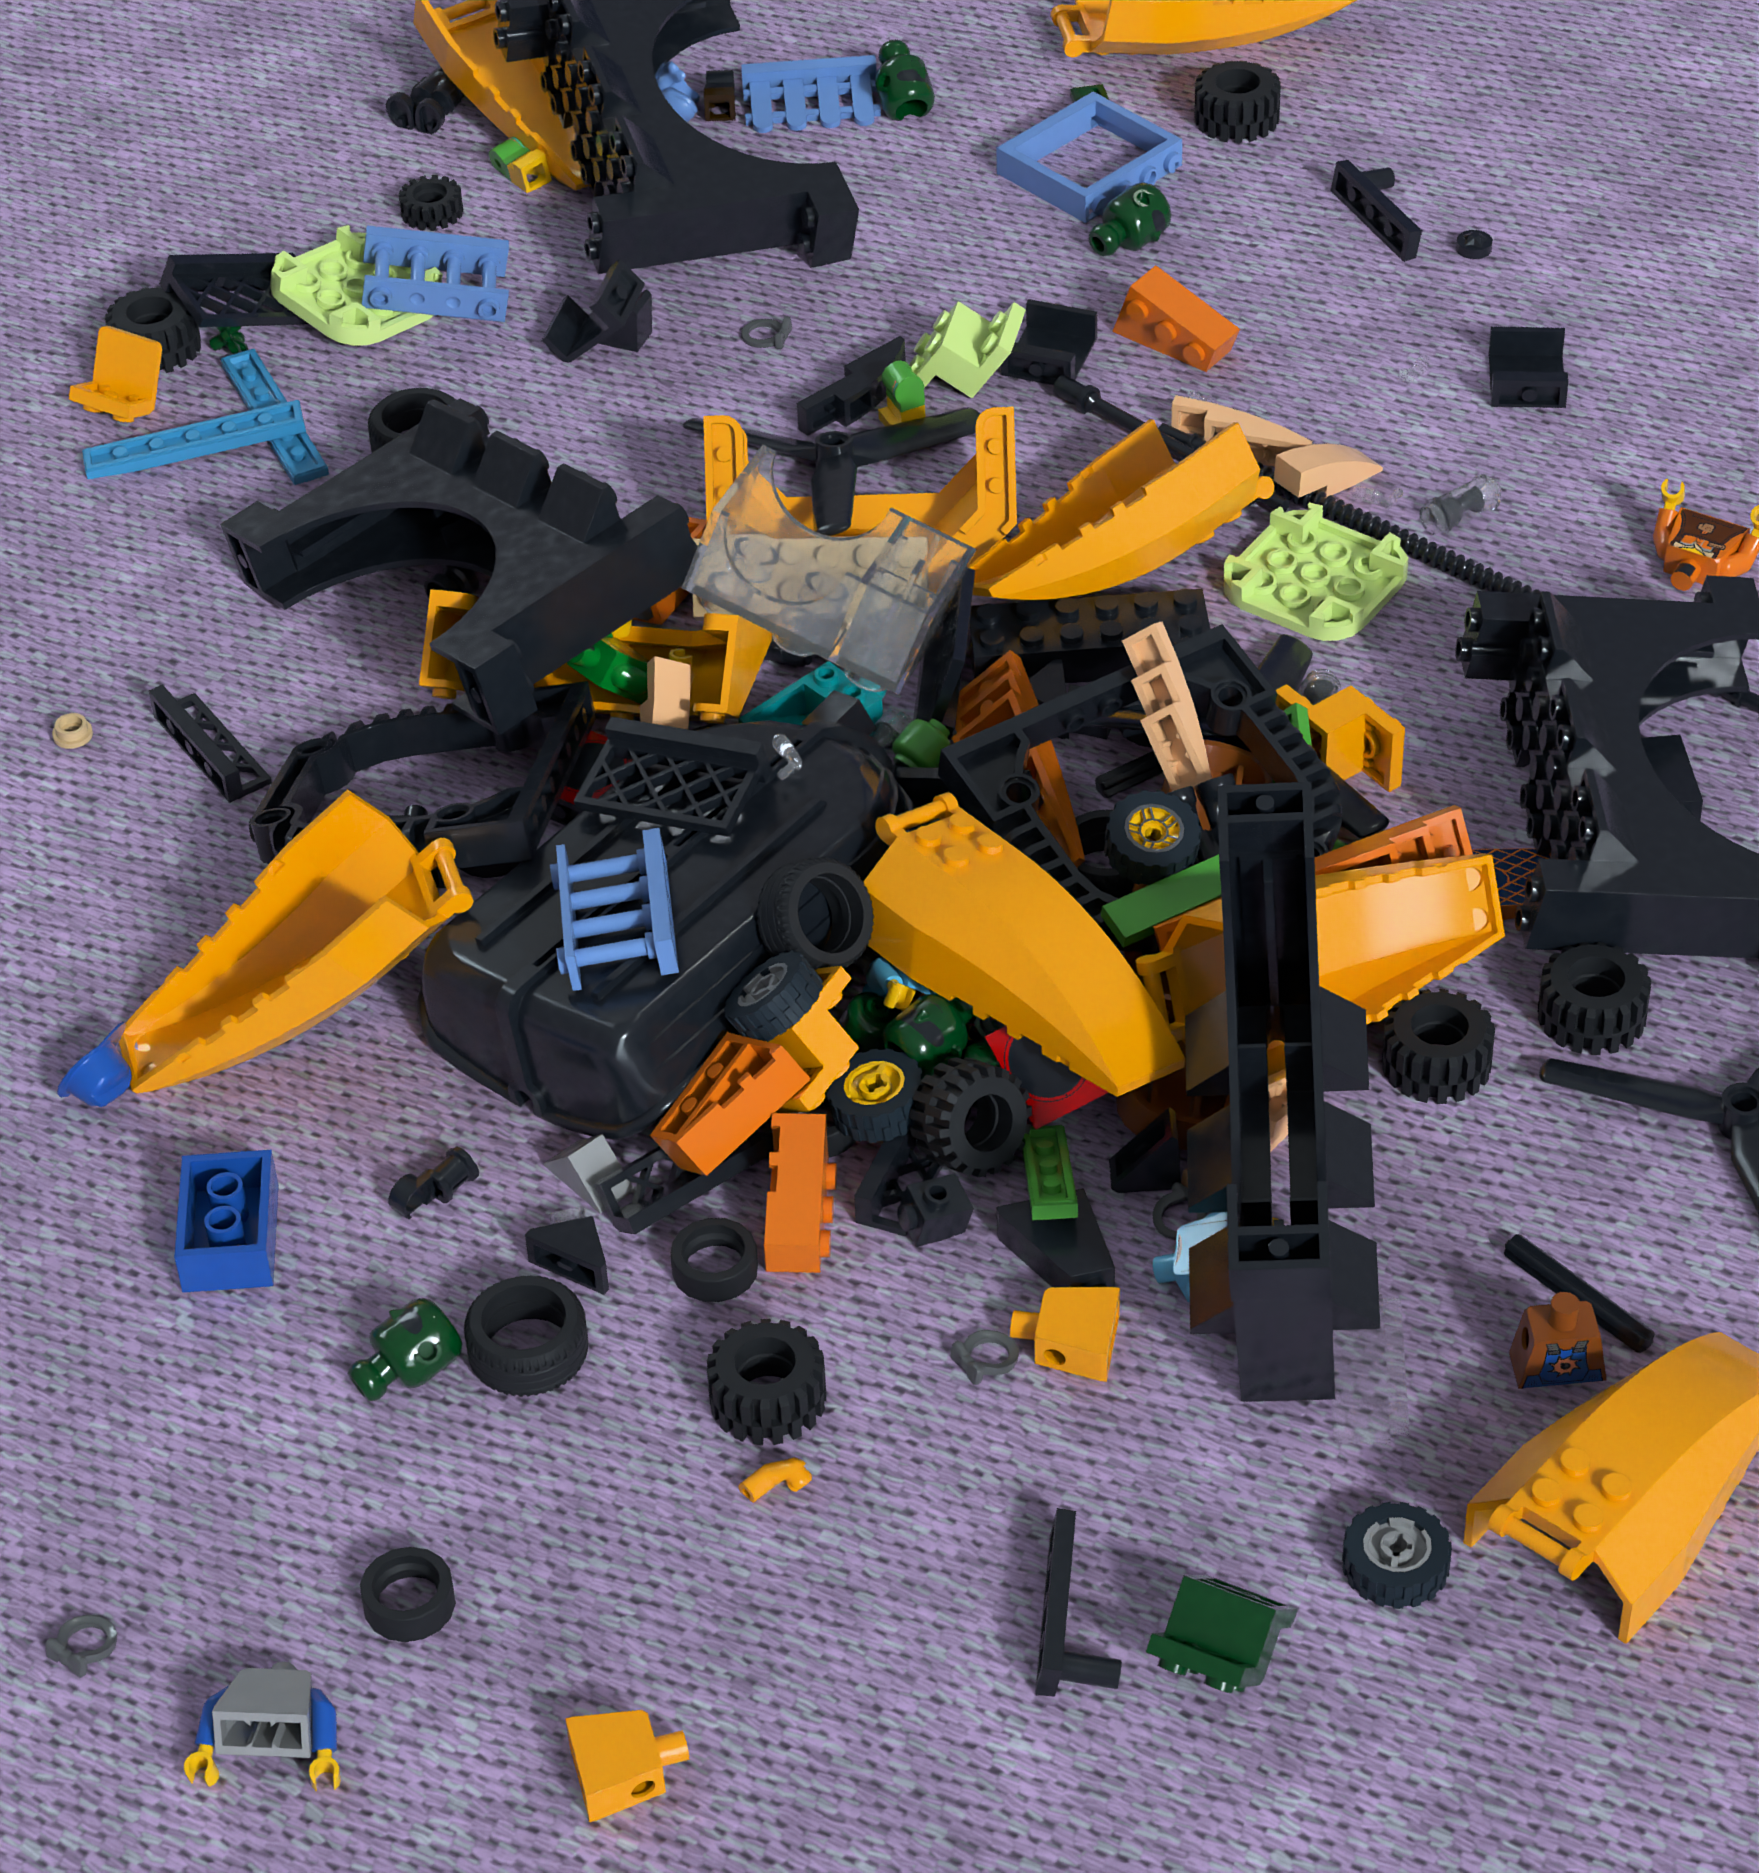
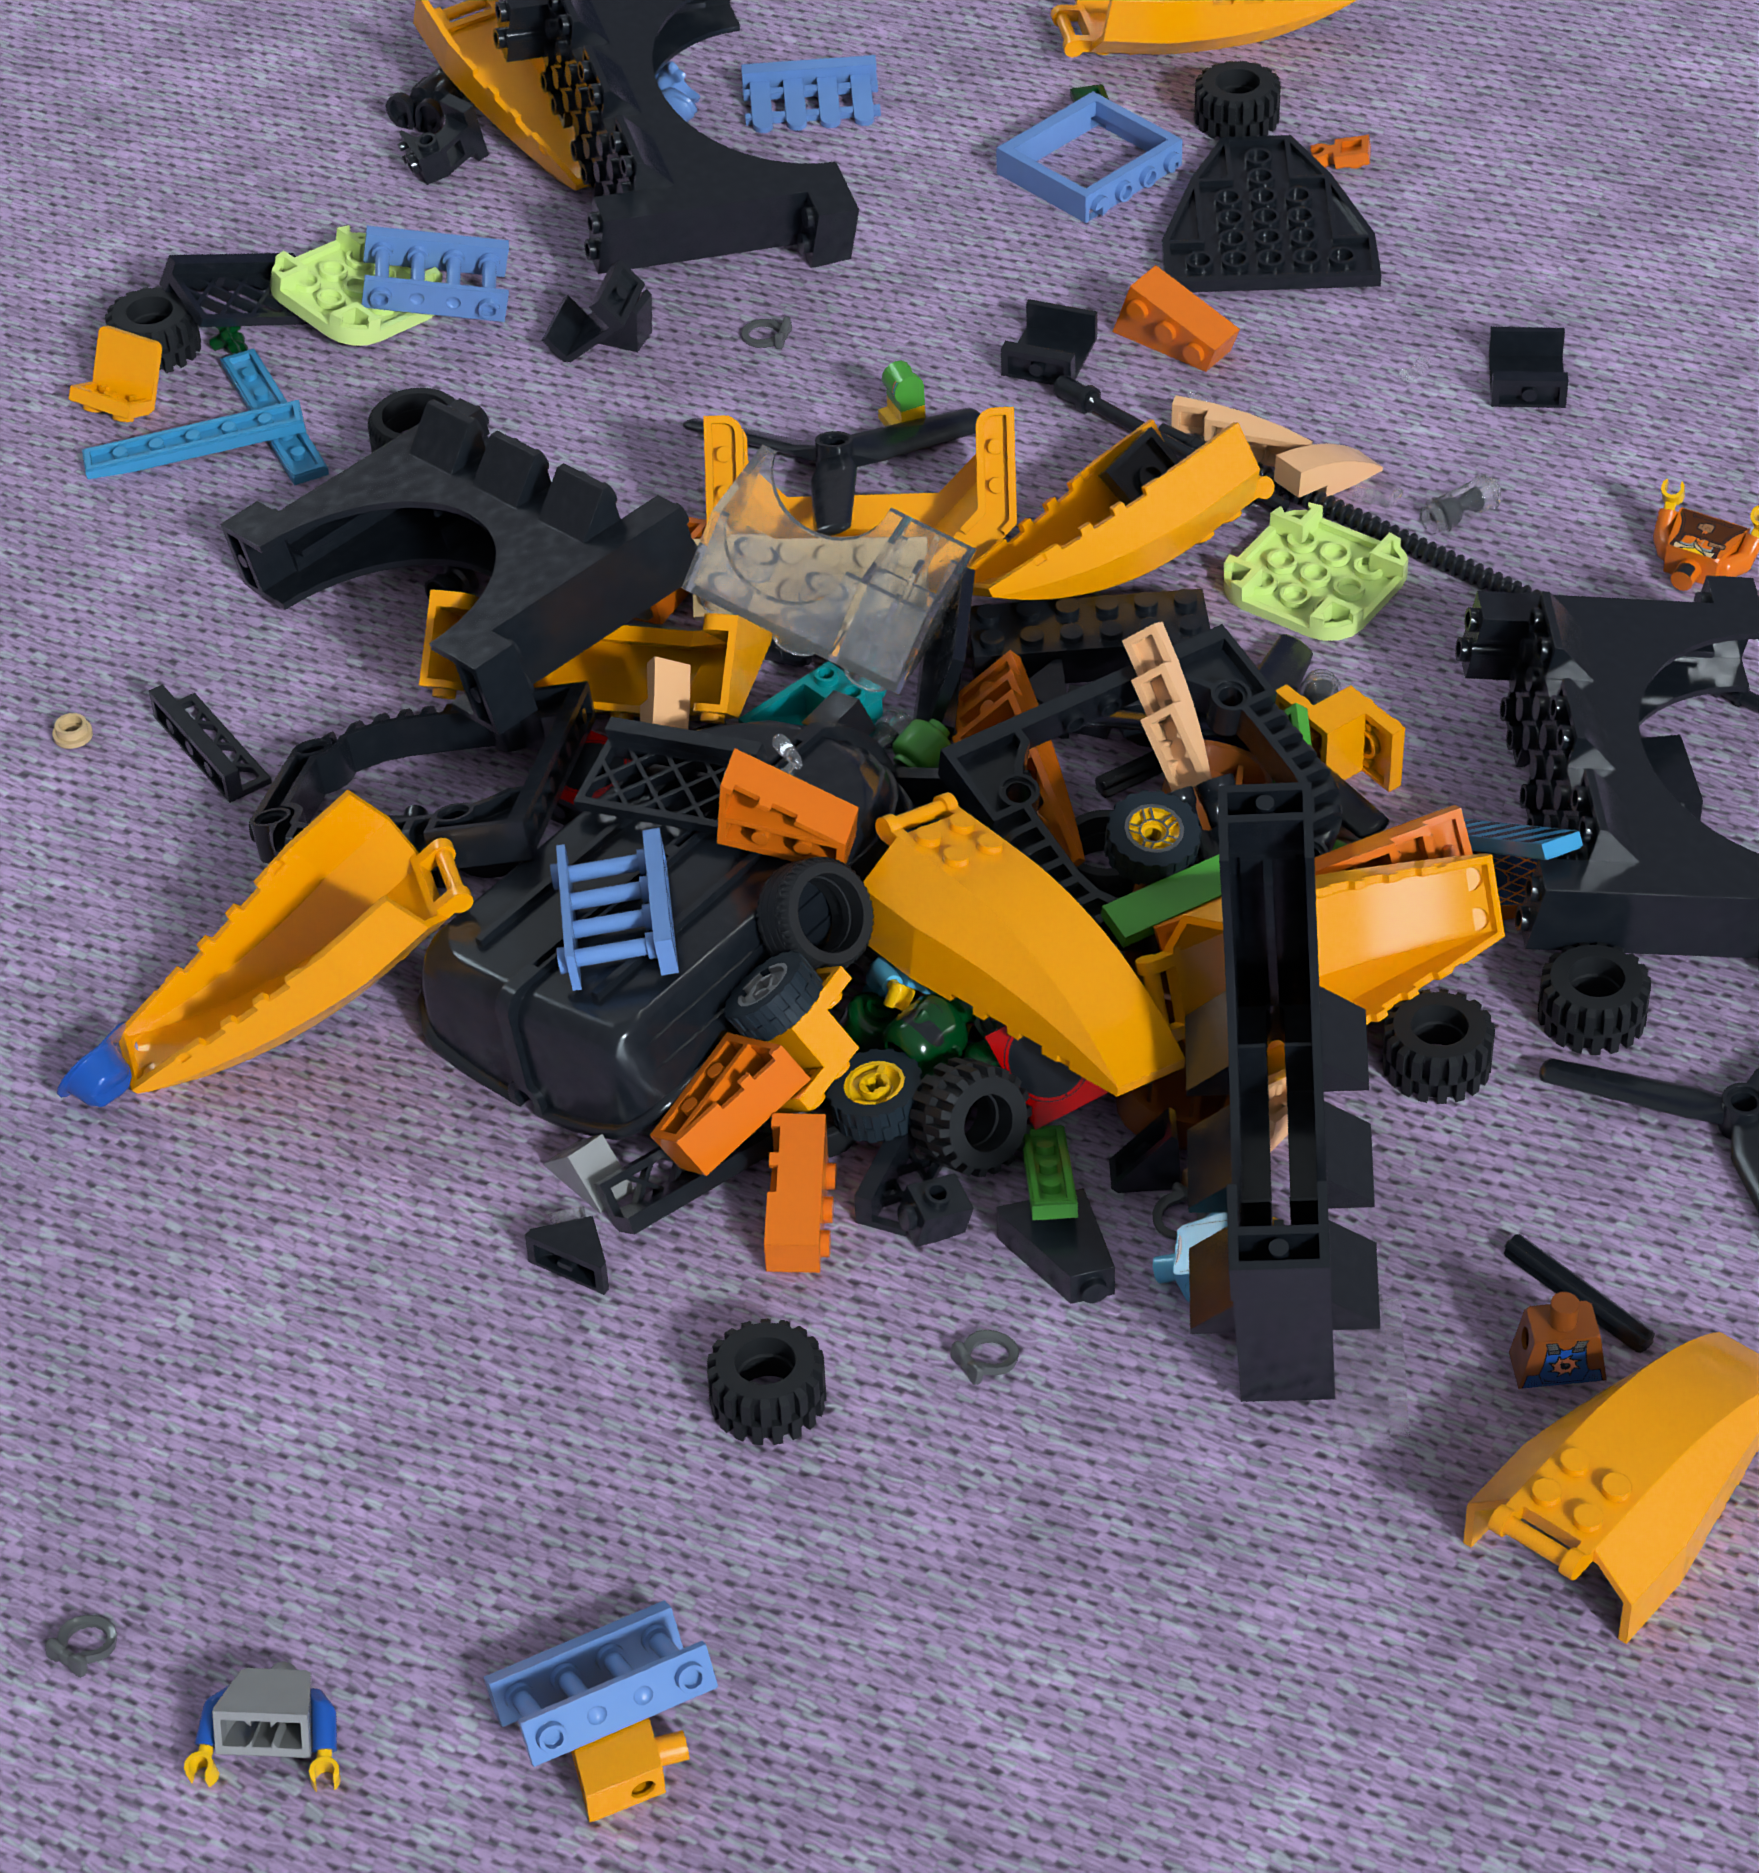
blue brick [174,1149,279,1293] -> none
dark green piece [347,1298,463,1401] -> none
black tyre [360,1547,456,1642] -> none
black connector [388,1146,479,1219] -> none
black tyre [399,175,463,231] -> none
black tyre [464,1275,589,1397] -> none
leg [489,136,552,193] -> none
green torso [567,620,693,704] -> none
black tyre [670,1218,758,1302] -> none
dark brown leg [704,70,736,121] -> none
light orange arm [738,1457,812,1503] -> none
black slope [797,336,906,436] -> none
dark green piece [875,39,935,121] -> none
yellowish green bracket [909,301,1026,398] -> none
light orange torso [1010,1287,1120,1382] -> none
black piece [1035,1508,1122,1697] -> none
dark green piece [1088,183,1172,256] -> none
dark green bracket [1146,1575,1298,1693] -> none
black piece [1330,160,1422,262] -> none
black wheel [1342,1502,1452,1609] -> none
black tile [1456,230,1493,259] -> none
none -> black tile [397,93,489,185]
none -> medium blue fence [483,1600,718,1767]
none -> orange wedge [717,748,859,864]
none -> black plate [1098,427,1180,506]
none -> black piece [1162,135,1381,292]
none -> orange plate [1310,135,1371,169]
none -> dark azure tile [1464,819,1583,860]

